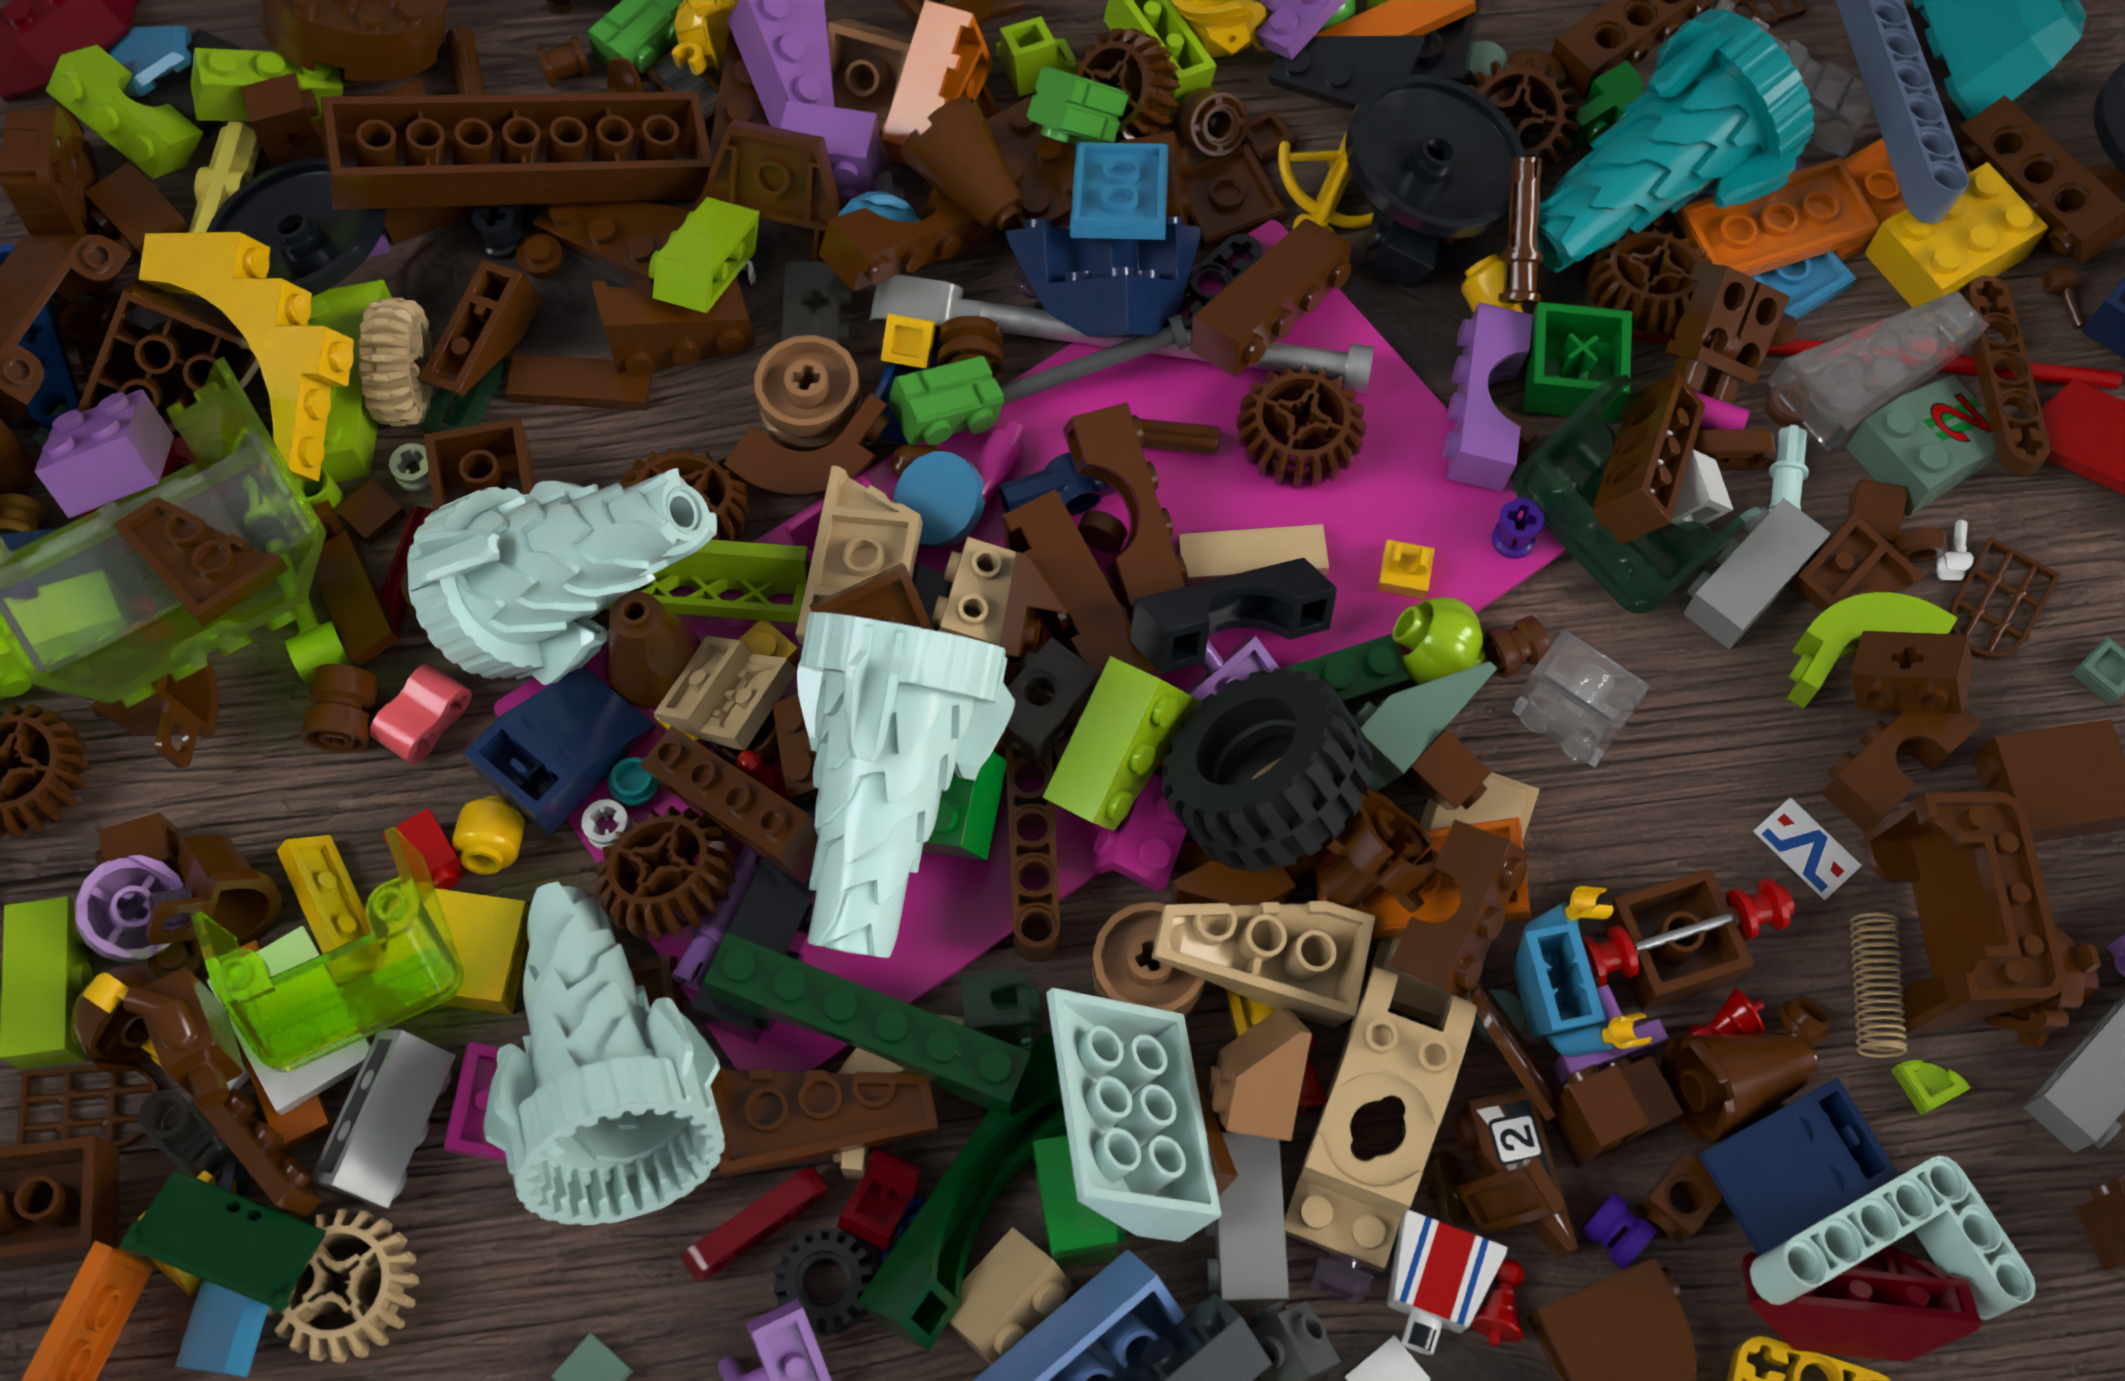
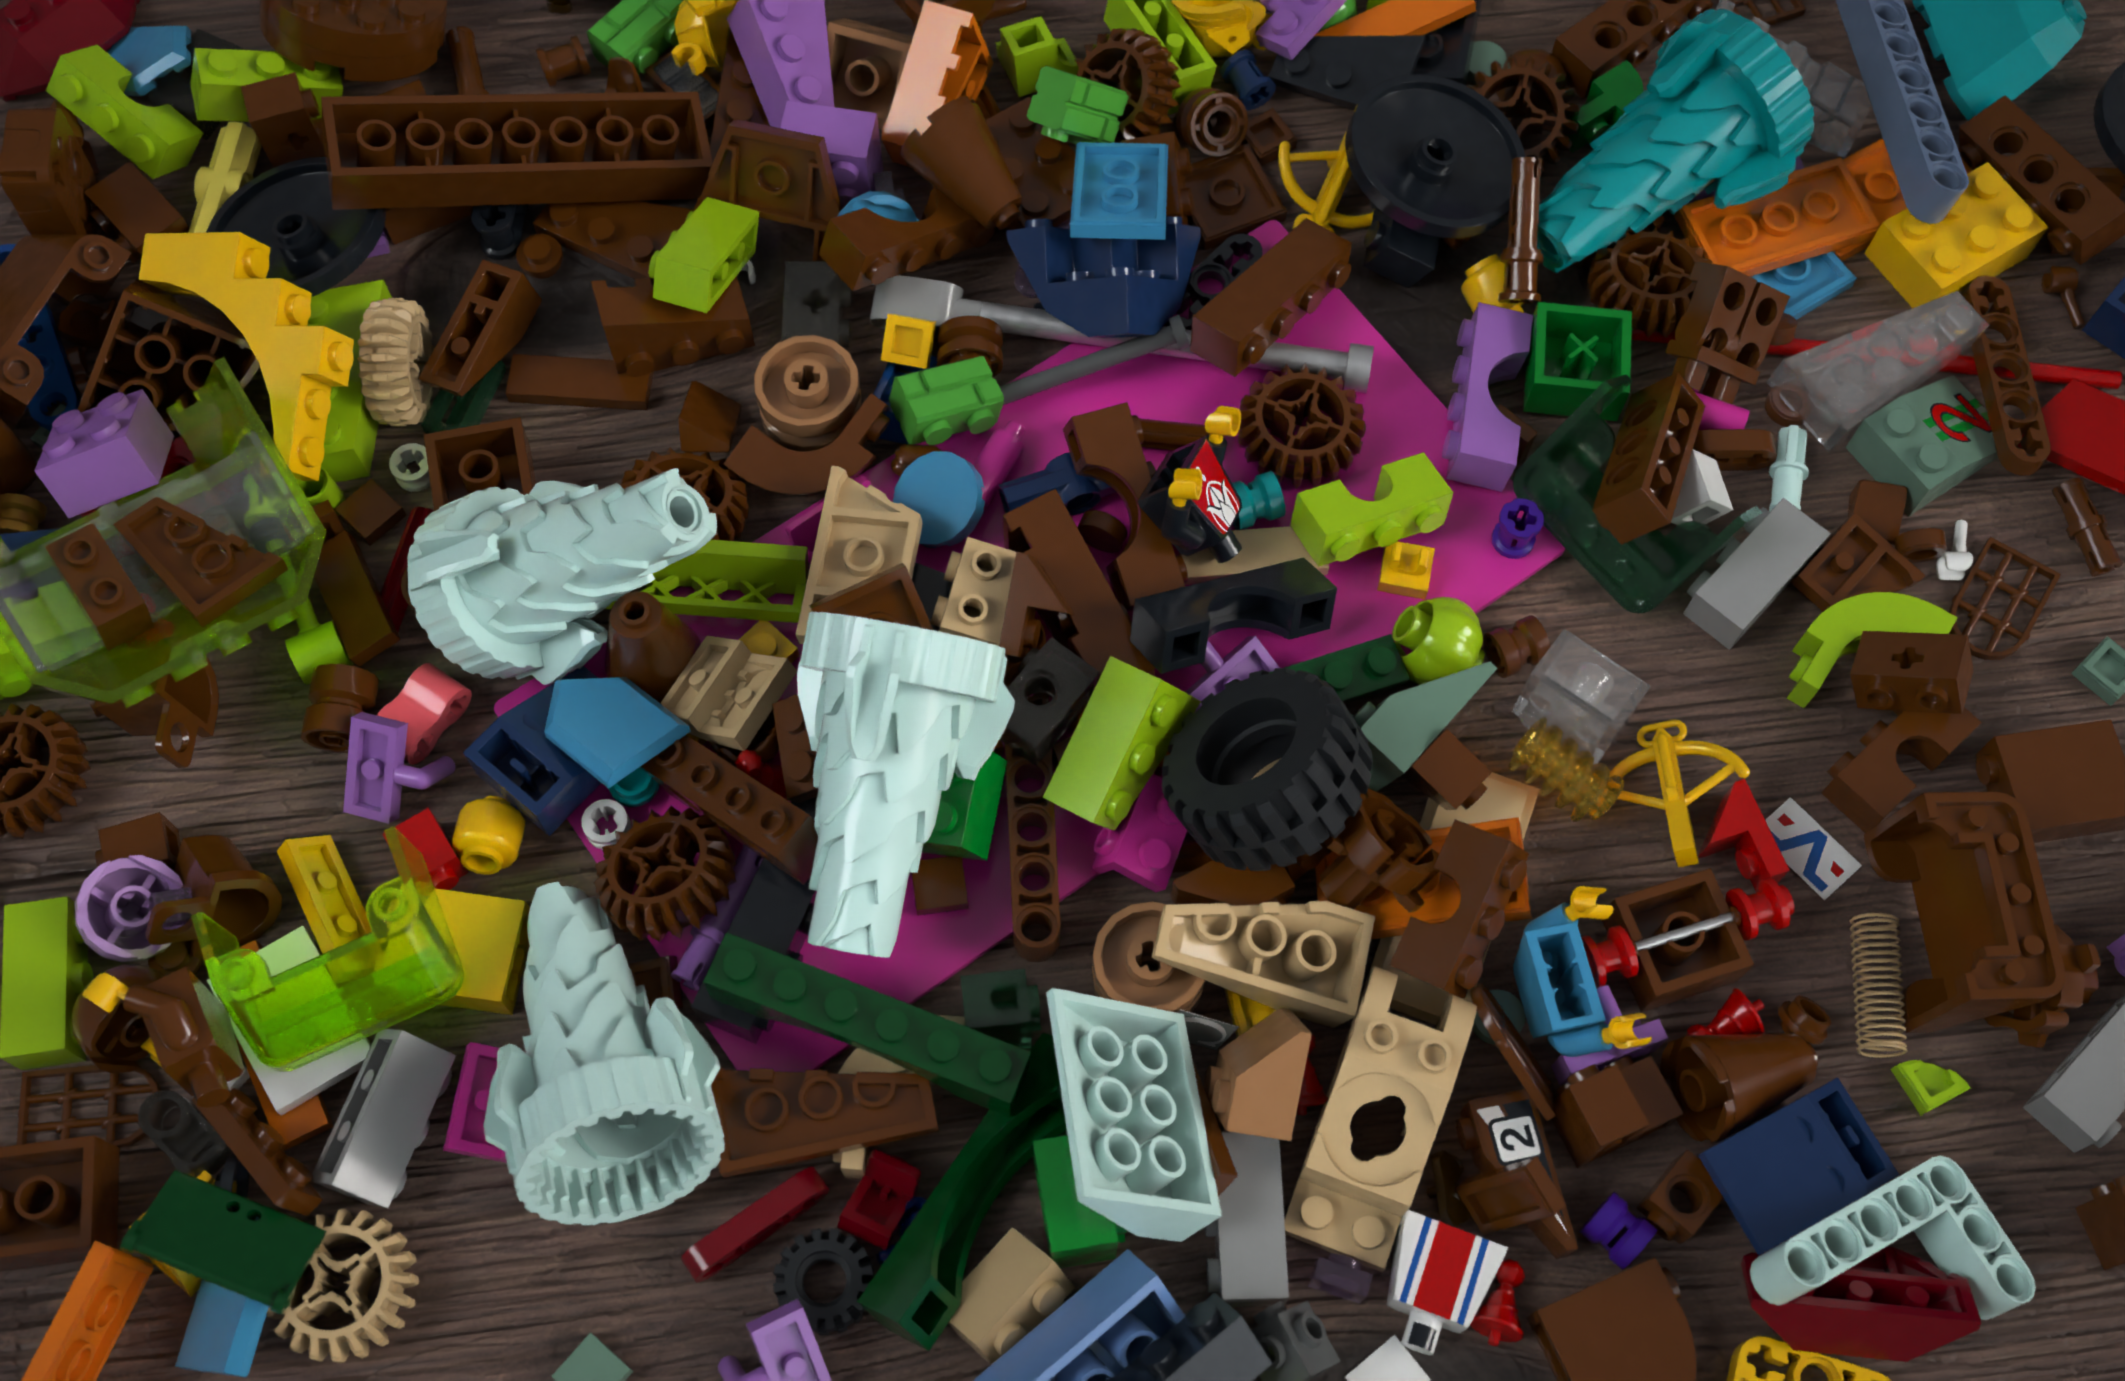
none -> reddish brown brick [45,523,155,651]
none -> medium lavender plate [343,712,455,824]
none -> dark azure tile [544,677,691,789]
none -> reddish brown slope [679,381,742,453]
none -> reddish brown tile [912,856,969,916]
none -> torso [1137,406,1242,563]
none -> light grey sticker [1177,1009,1238,1050]
none -> dark blue bush [1220,50,1276,110]
none -> teal wheel [1232,471,1286,530]
none -> lime arch [1290,452,1454,567]
none -> clear yellow piece [1508,716,1625,822]
none -> yellow piece [1596,719,1750,868]
none -> red slope [1698,778,1790,891]
none -> reddish brown pin [2052,478,2123,577]

